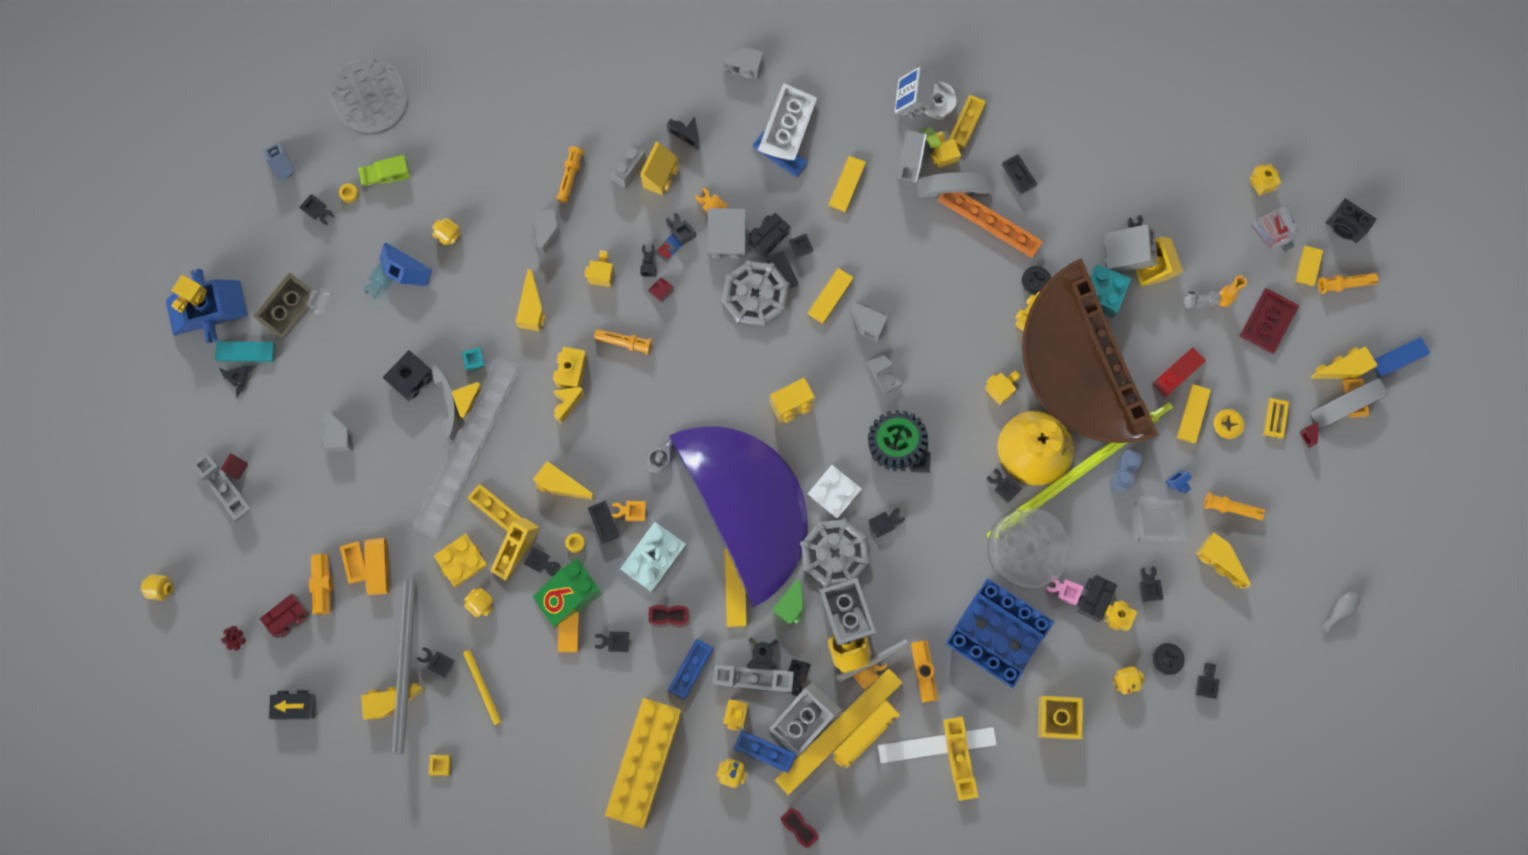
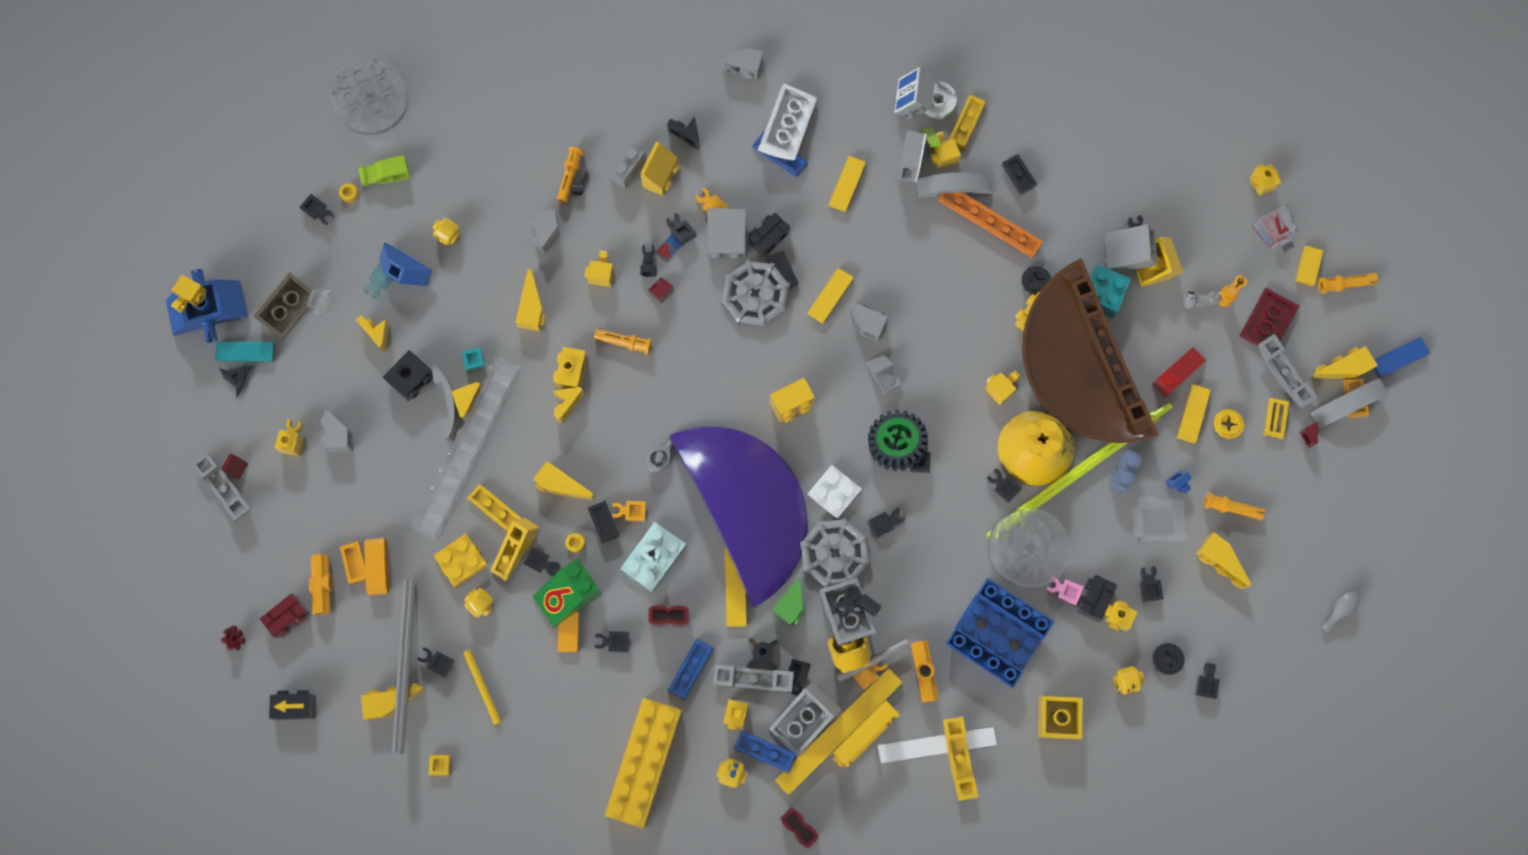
yellow head [141,574,173,601] -> none
sand blue slope [264,142,295,181] -> none
black plate [789,234,813,259] -> none
black brick [1325,198,1377,243] -> none
none -> yellow brick [275,419,305,457]
none -> yellow slope [356,315,390,352]
none -> black hand [572,172,589,196]
none -> black bar [834,585,882,617]
none -> light grey slope [1258,334,1317,408]

